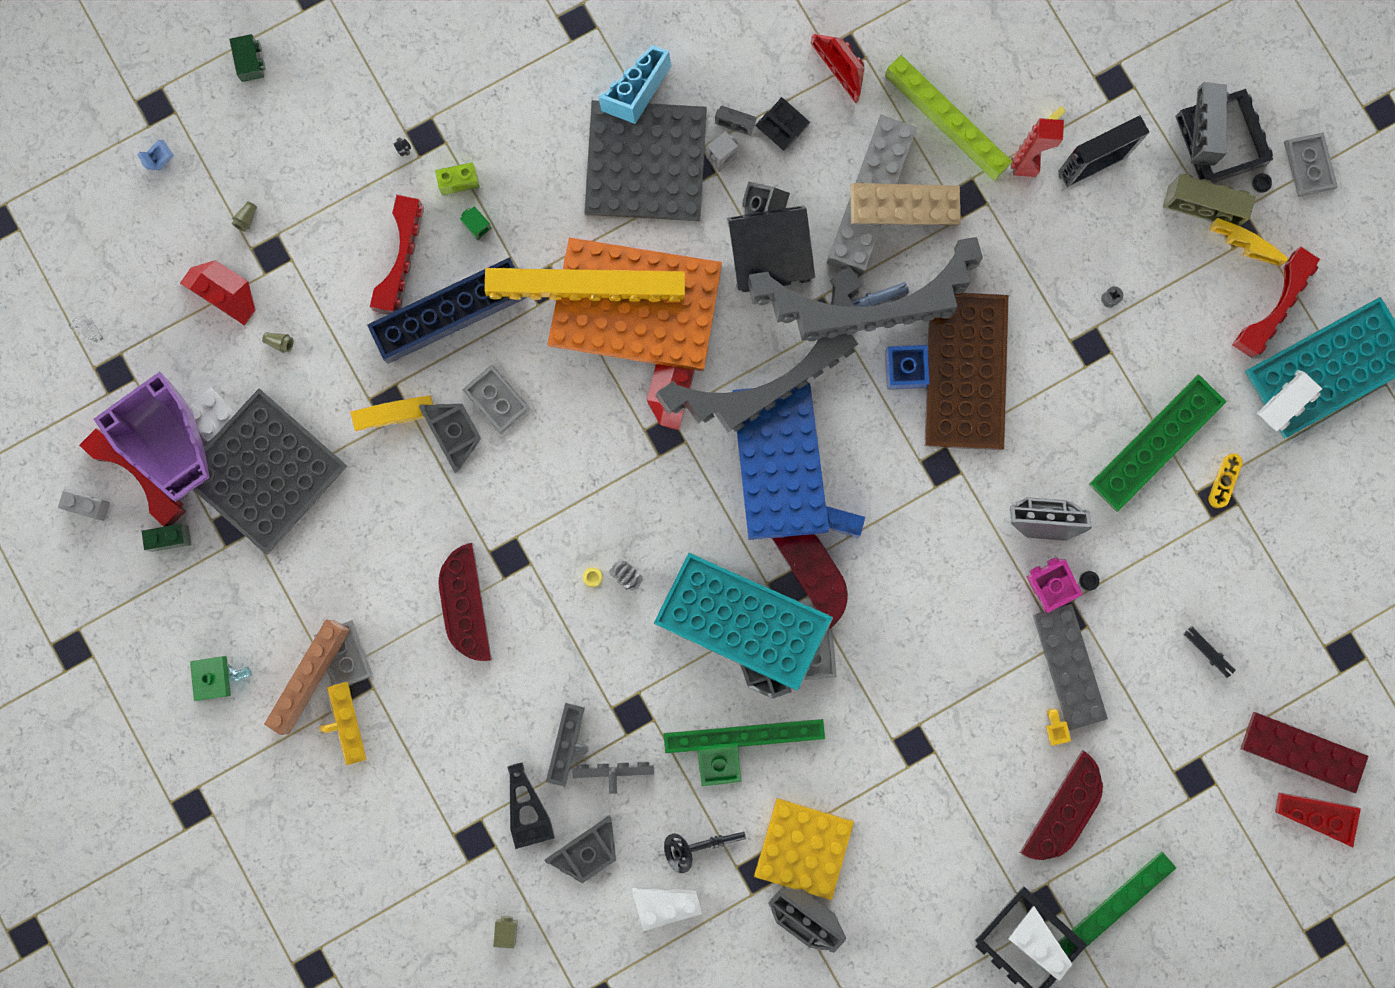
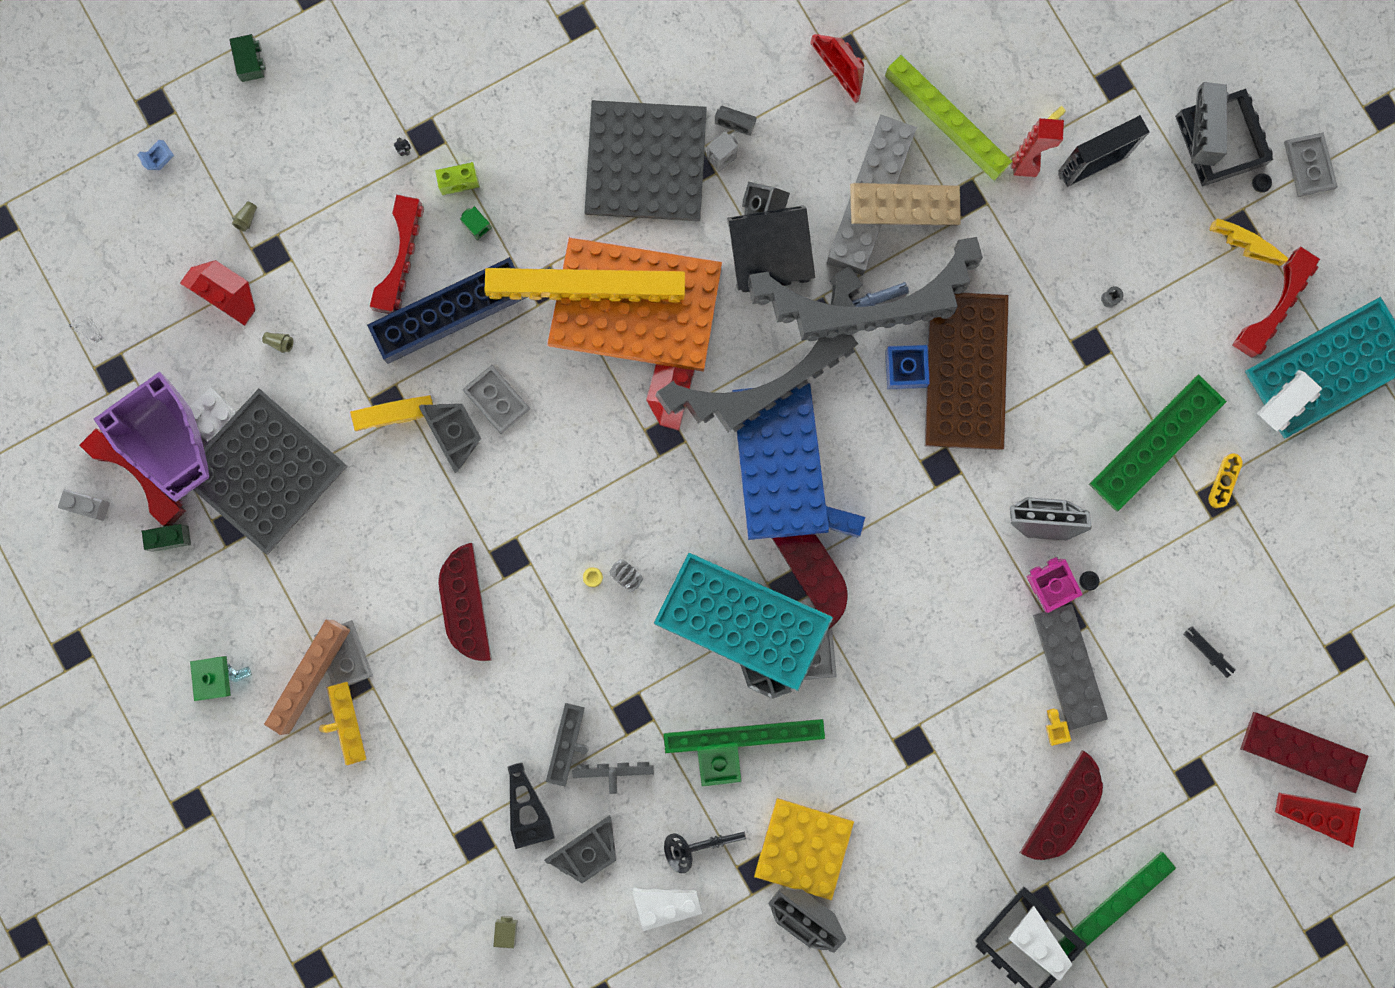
medium azure wedge [598,45,672,124] -> none
black slope [755,97,811,151] -> none
olive brick [1163,174,1256,226] -> none

